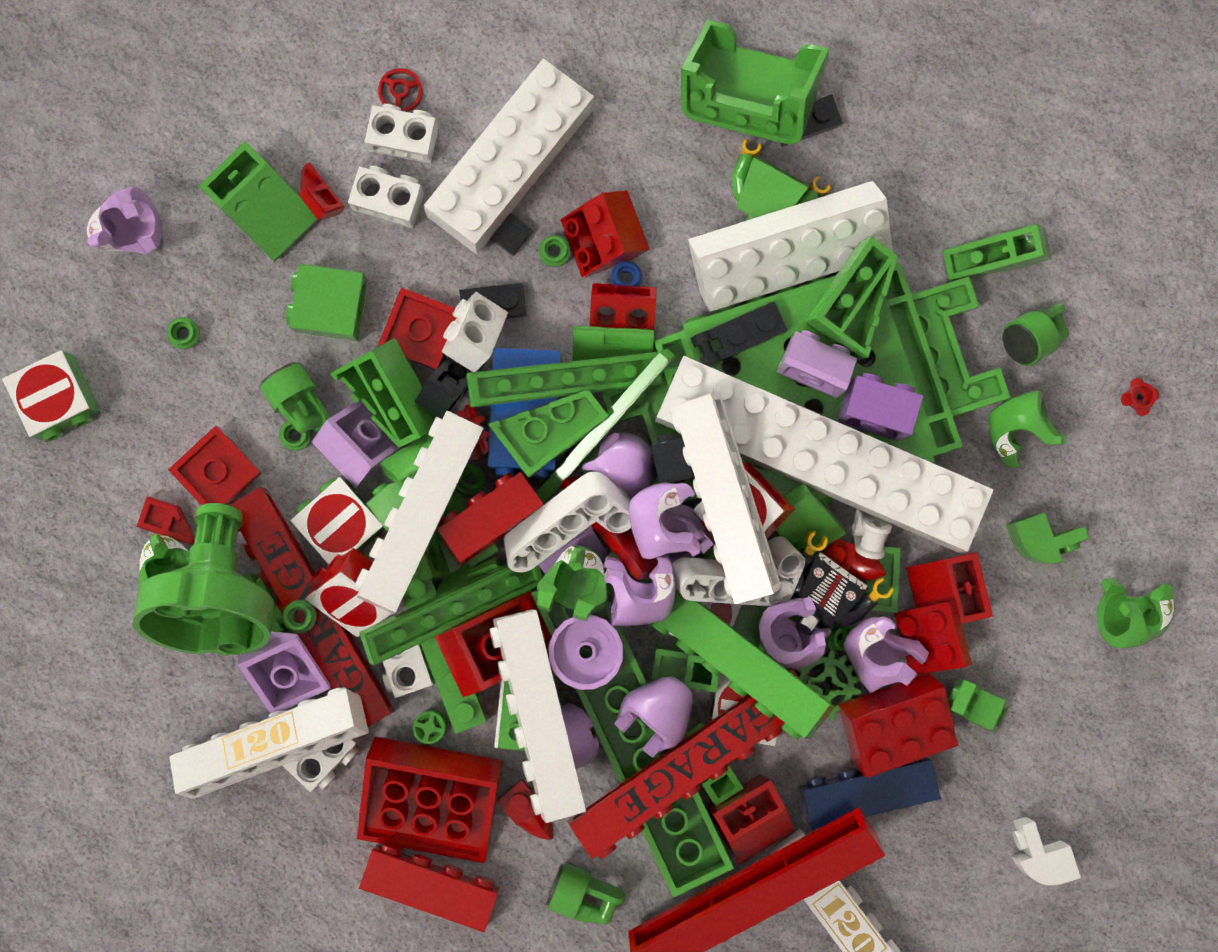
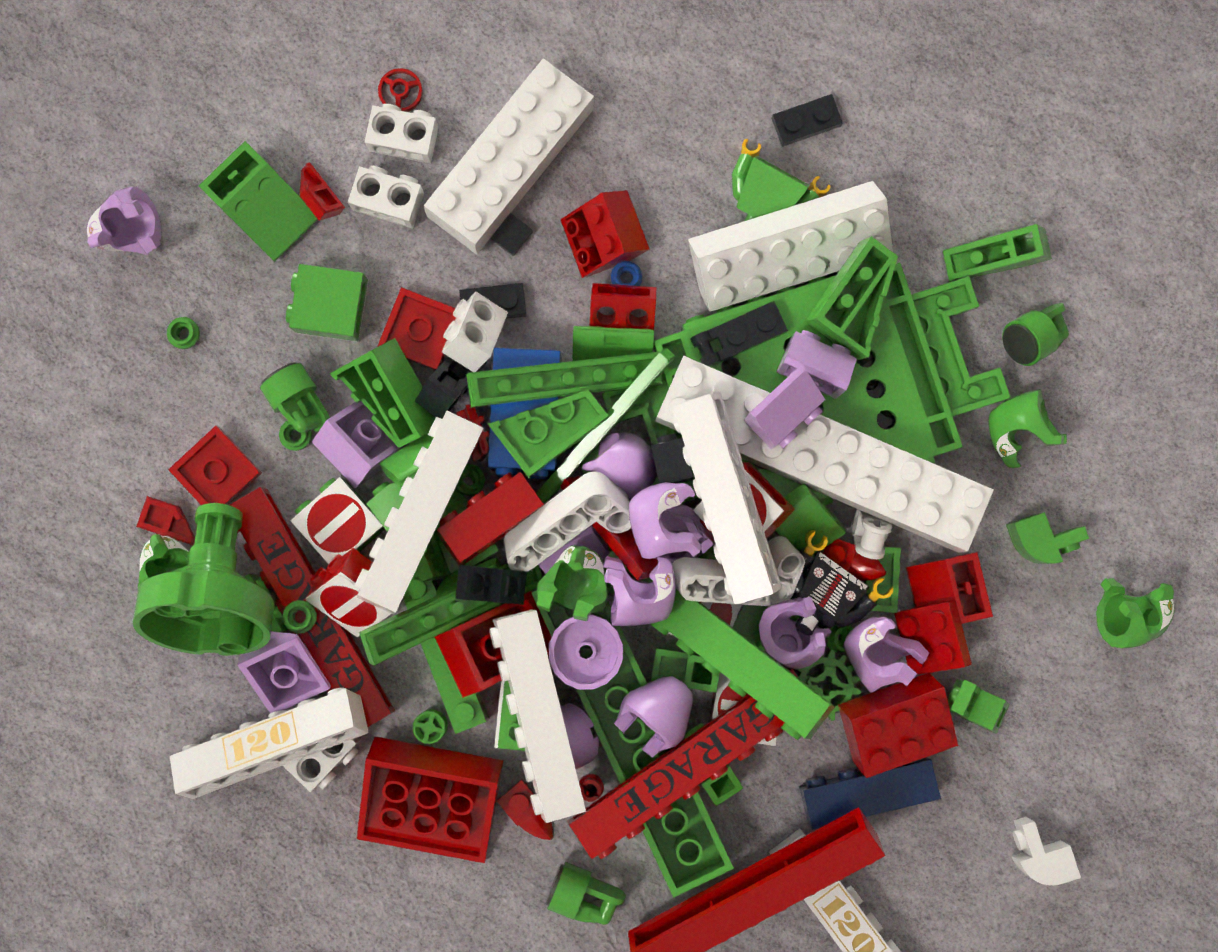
piece [2,350,100,442] -> none
red brick [359,843,500,932] -> none
white brick [382,643,436,698] -> none
bright green plate [539,235,570,267] -> none
bright green windscreen [681,19,829,145] -> none
red slope [706,774,794,865] -> none
medium lavender brick [836,373,923,441] -> none
red plate [1120,378,1159,416] -> none
none -> black slope [455,565,527,605]
none -> red pin [579,773,604,802]
none -> lavender slope [744,365,825,450]

